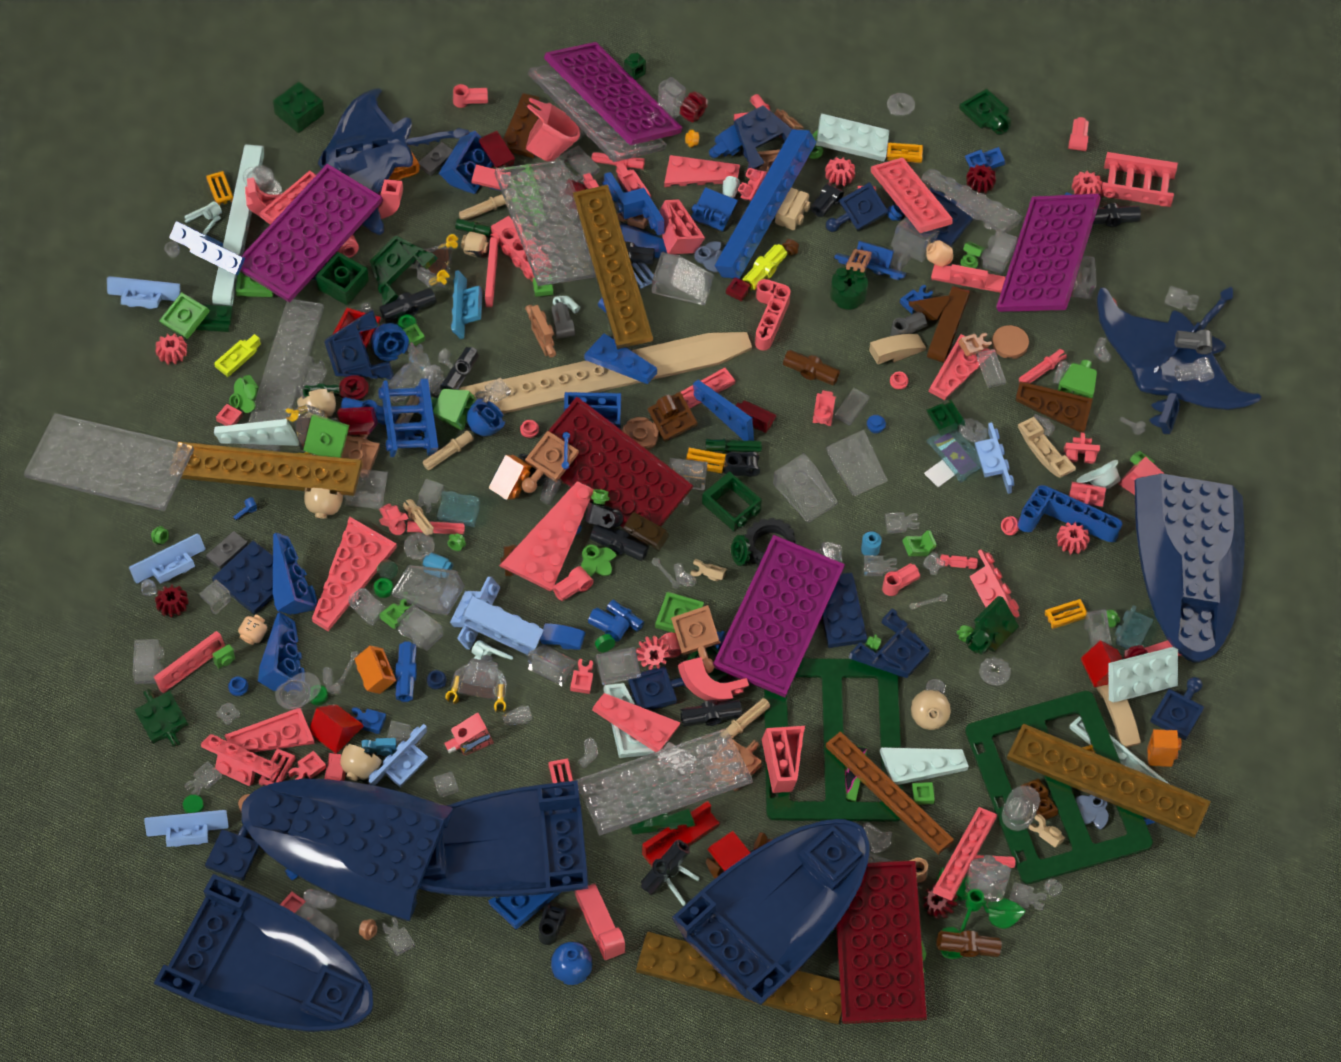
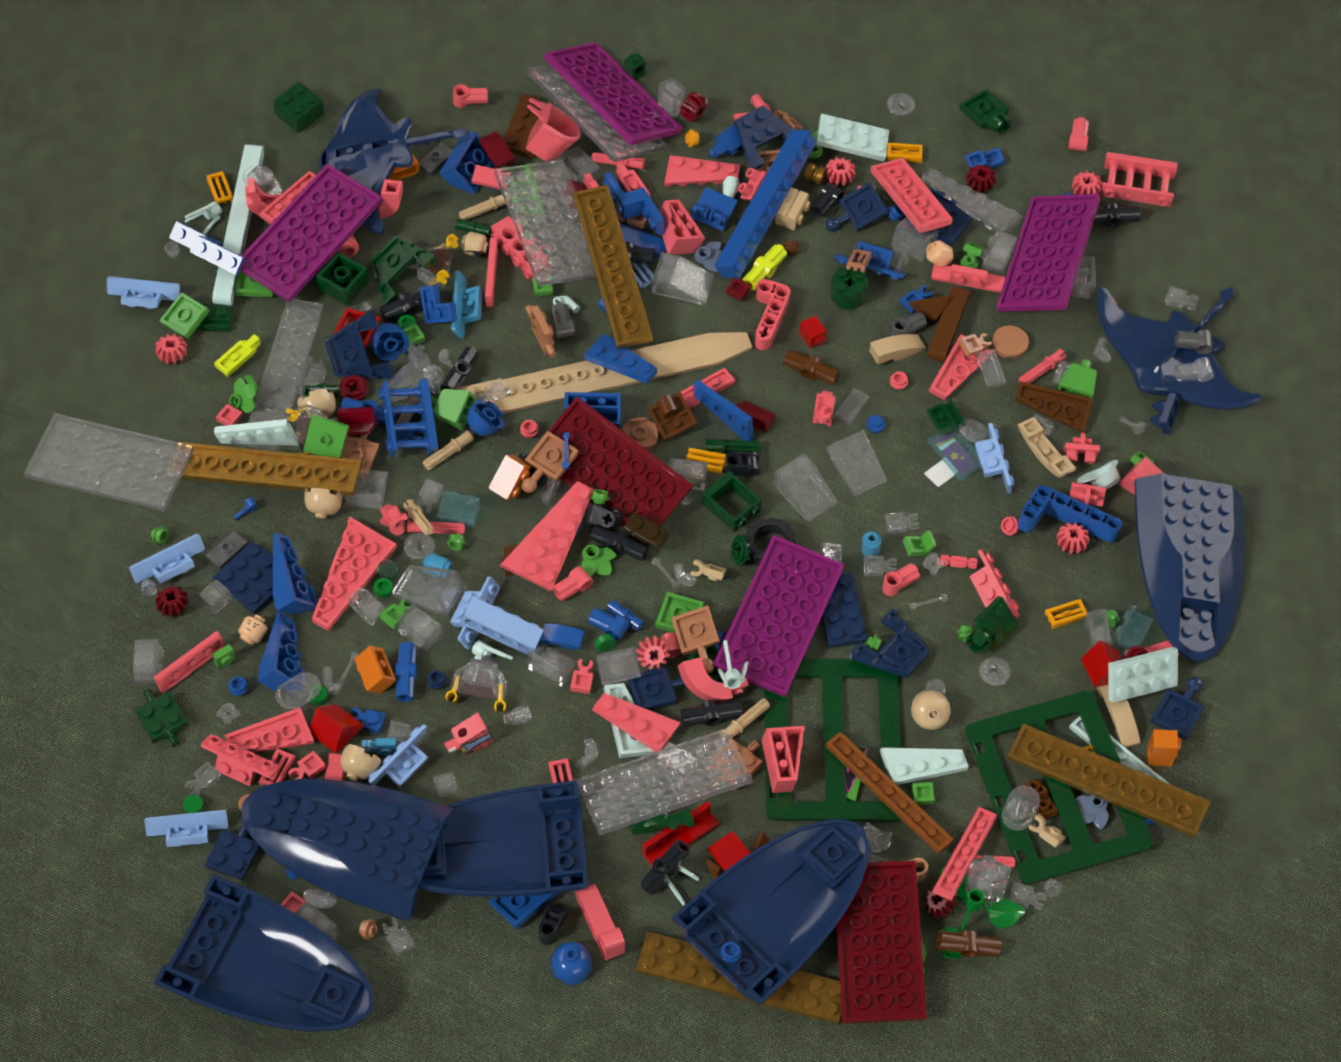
none -> blue plate [419,285,457,324]
none -> light aqua plant [717,640,748,689]
none -> blue plate [720,942,741,963]
none -> red brick [799,315,827,349]
none -> pearl gold wheel [804,163,827,185]

